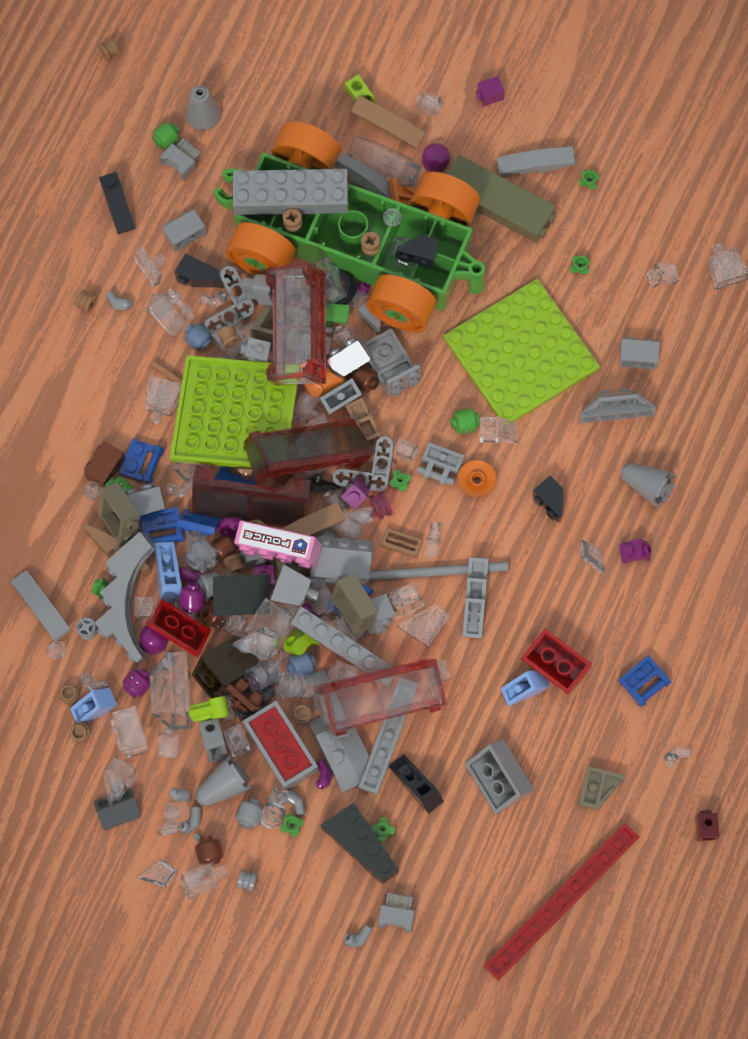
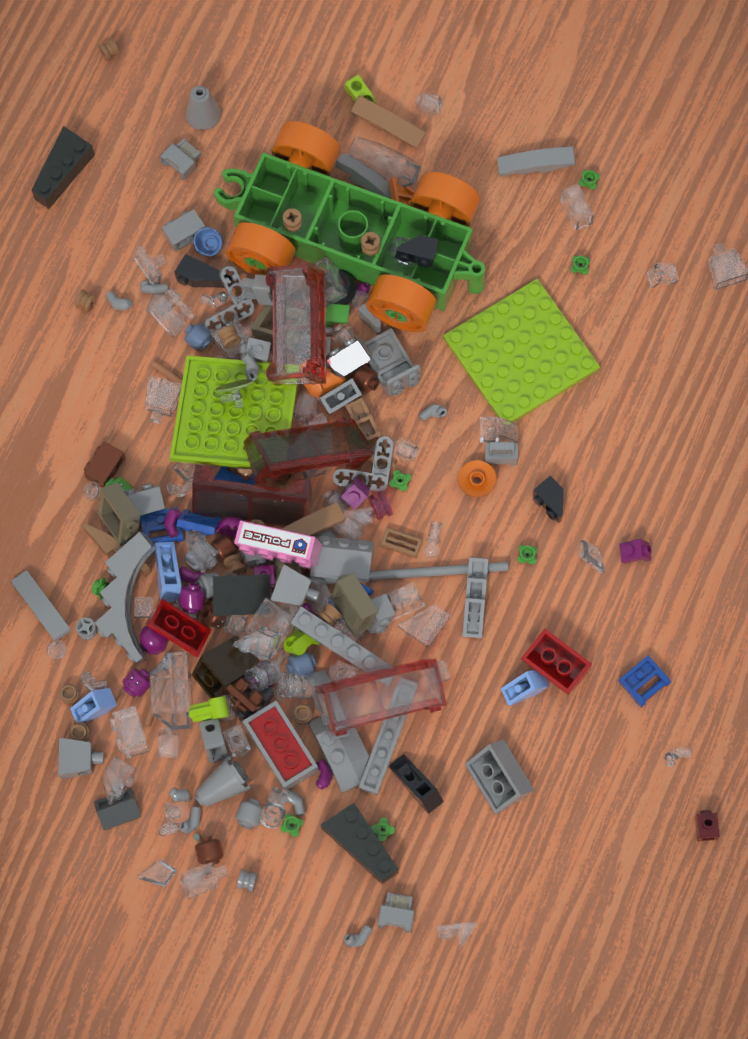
black slope [99,172,135,234] -> none
blue plate [119,439,165,484] -> none
bright green head [152,122,180,149] -> none
light grey brick [233,169,348,215] -> none
pearl dark grey piece [303,473,341,493] -> none
clear plate [383,208,402,227] -> none
light grey plate [417,442,464,486] -> none
magenta hair [422,143,450,172] -> none
olive brick [447,155,557,243] -> none
bright green head [450,408,479,435] -> none
magenta brick [475,76,505,106] -> none
red plate [484,824,639,981] -> none
dark tan wing [578,766,625,810] -> none
light grey wedge [579,389,656,424] -> none
light grey brick [619,337,660,370] -> none
light grey cone [621,463,677,508] -> none
none -> pearl dark grey wedge [32,126,95,209]
none -> light grey torso [58,738,104,779]
none -> light grey arm [140,280,168,294]
none -> magenta arm [164,509,181,538]
none -> medium blue hair [193,227,223,257]
none -> clear shield [215,379,253,409]
none -> light grey arm [241,352,259,381]
none -> medium nougat wheel [317,603,341,626]
none -> light grey arm [418,404,447,422]
none -> clear slope [436,921,477,950]
none -> light grey piece [485,442,518,466]
none -> bright green plate [517,545,538,565]
none -> clear brick [560,183,594,230]

